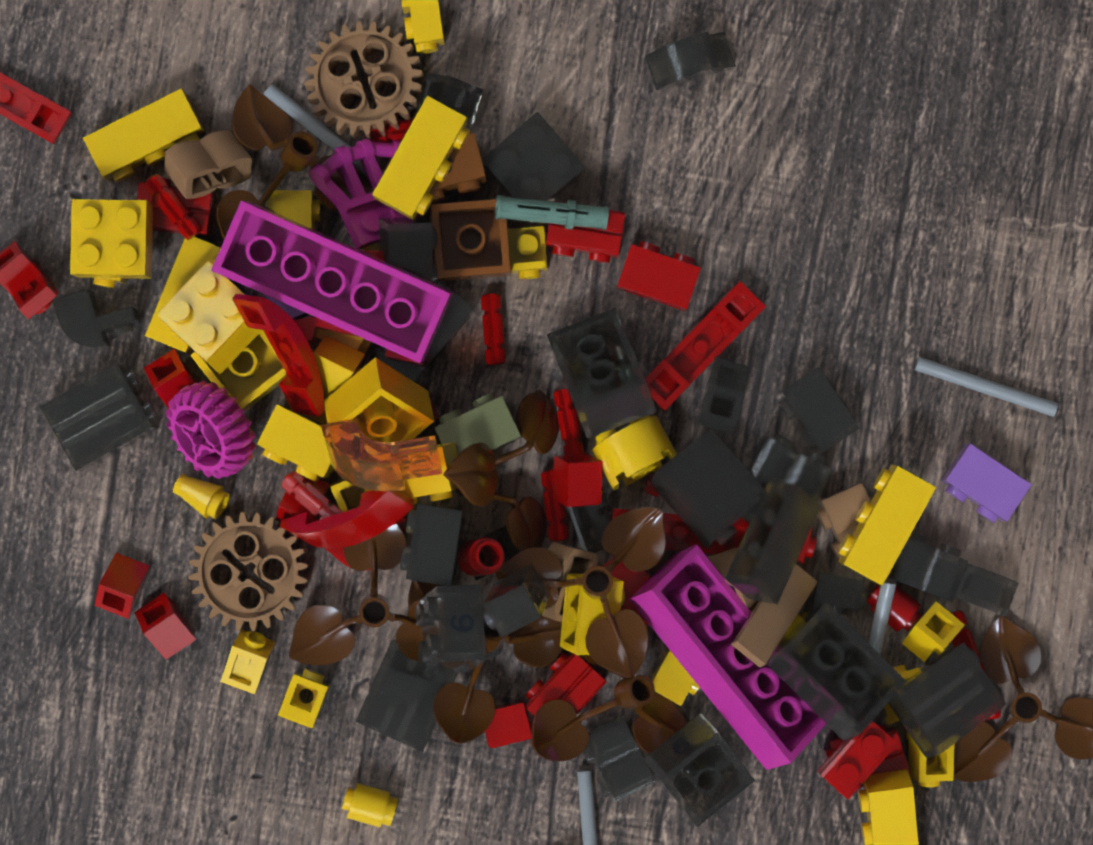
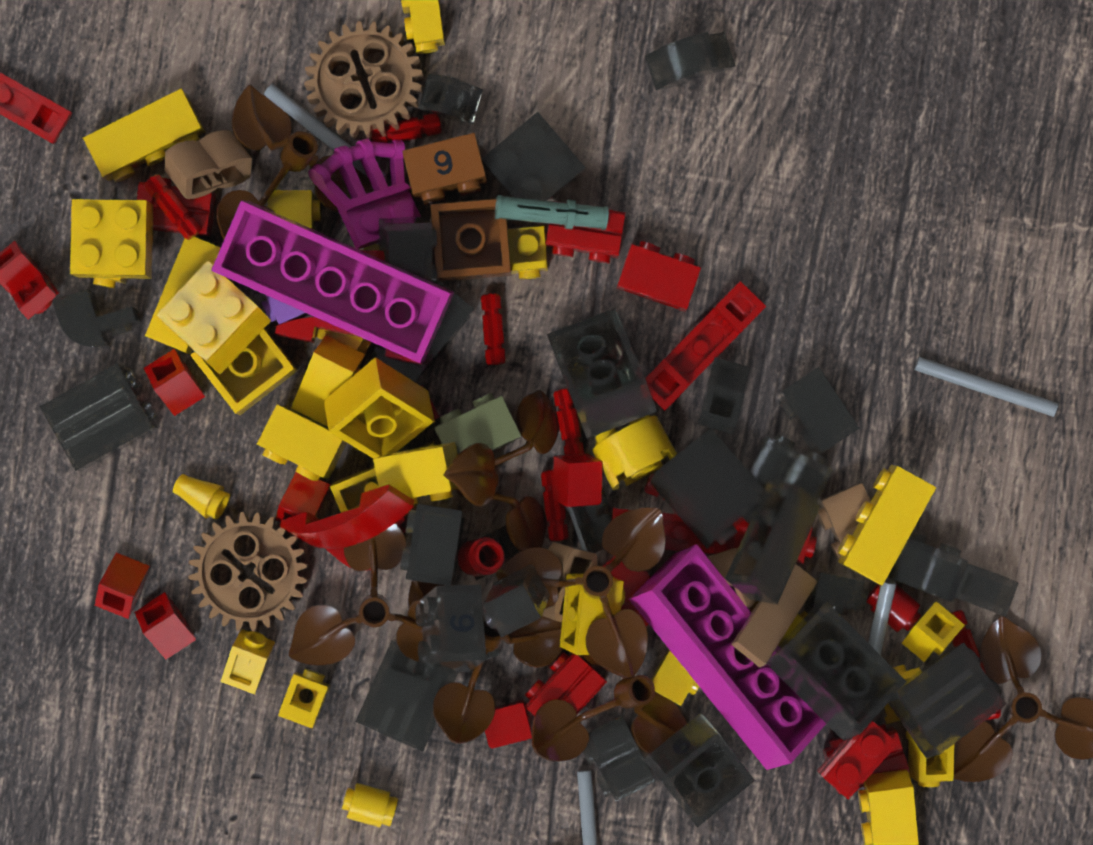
dark pink gear [165,380,256,479] -> none
red slope [232,294,324,417] -> none
red axle [281,471,343,520] -> none
clear orange arch [321,419,442,491] -> none
yellow brick [372,96,470,220] -> none
medium lavender brick [941,443,1032,523] -> none

